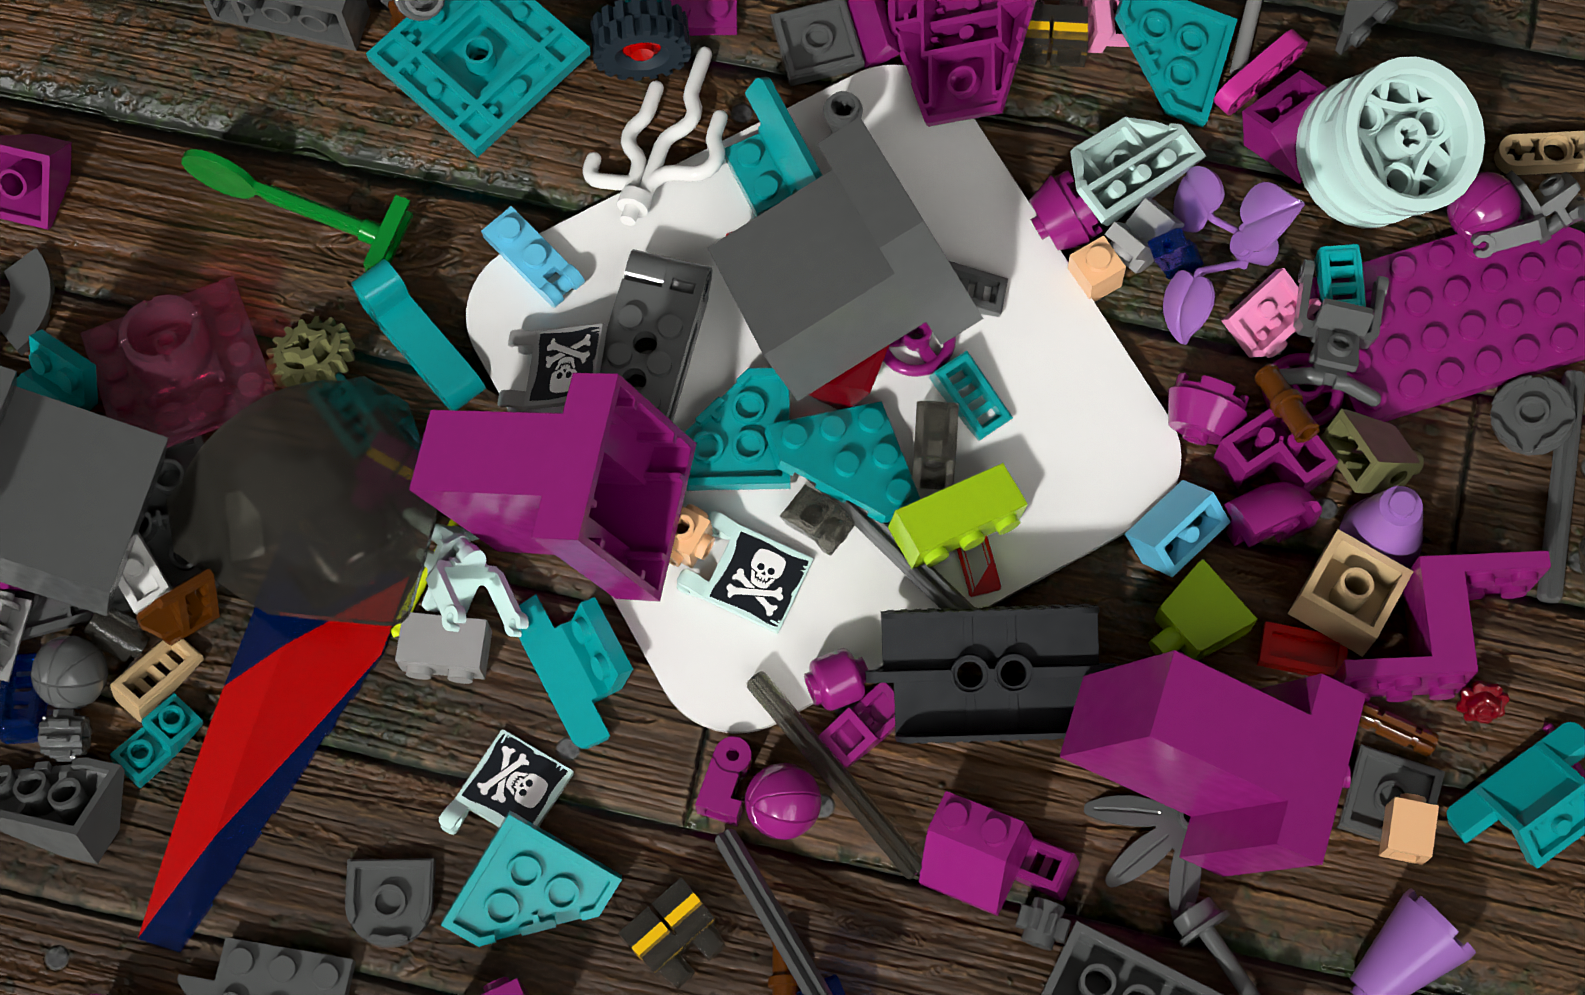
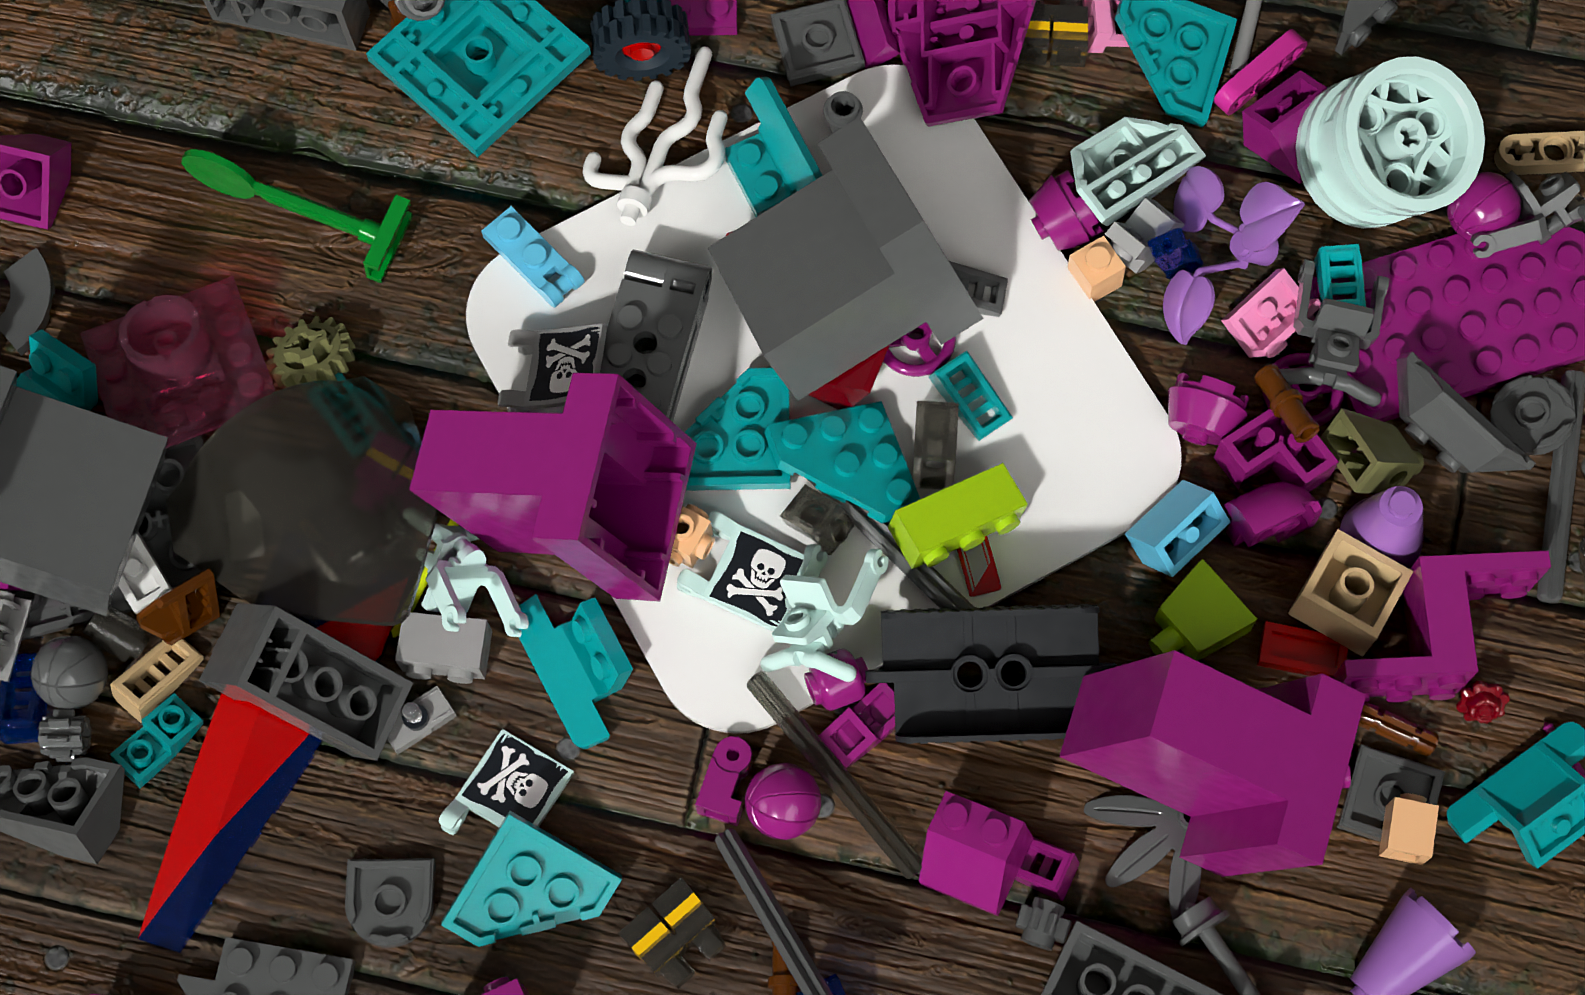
teal beam [351,259,486,411] -> none
none -> dark grey hinge [199,603,413,761]
none -> light grey piece [387,686,457,755]
none -> light aqua piece [760,544,889,682]
none -> dark grey wedge [1397,351,1536,473]

